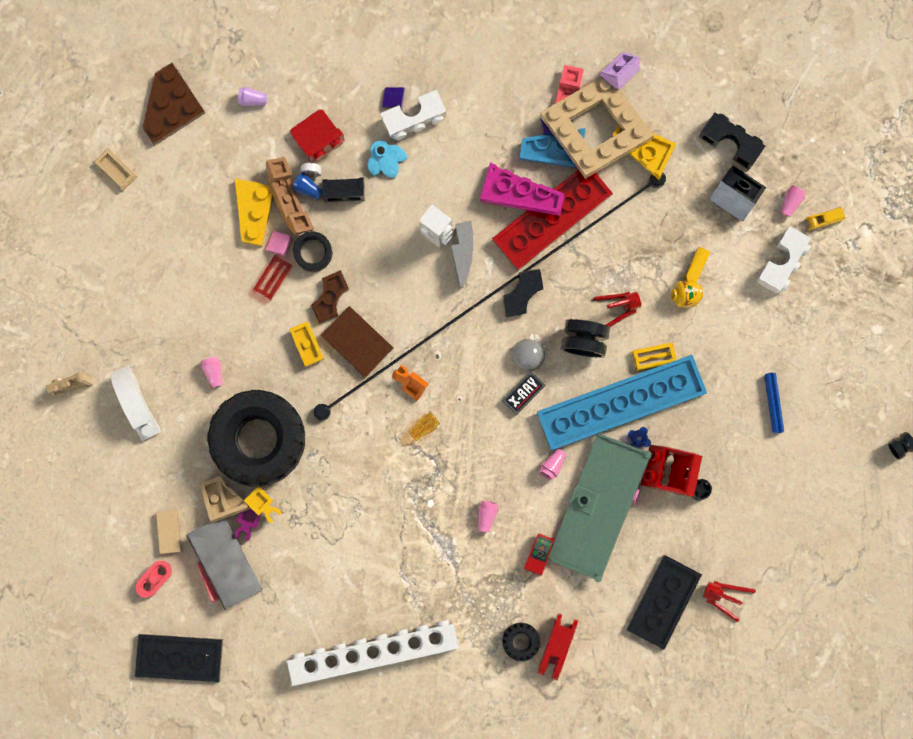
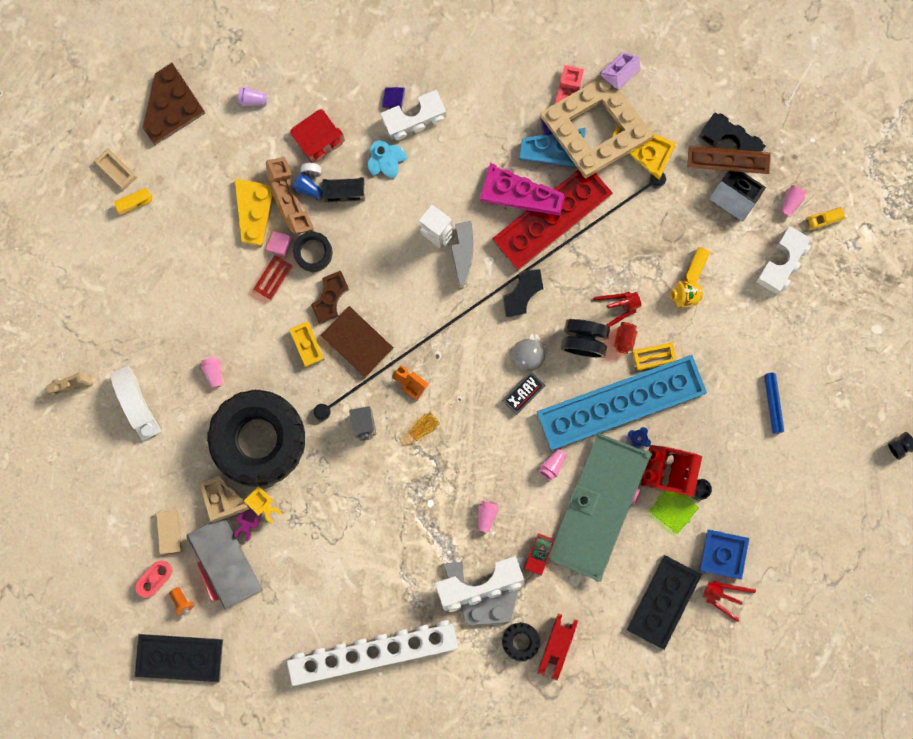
none -> yellow bar [114,188,153,215]
none -> orange piece [169,587,195,616]
none -> dark grey brick [349,406,377,441]
none -> white arch [435,556,524,612]
none -> light grey wing [444,557,526,625]
none -> clear red brick [613,322,638,354]
none -> clear neon green piece [649,492,699,535]
none -> dark orange tile [687,146,772,174]
none -> blue plate [699,529,750,580]

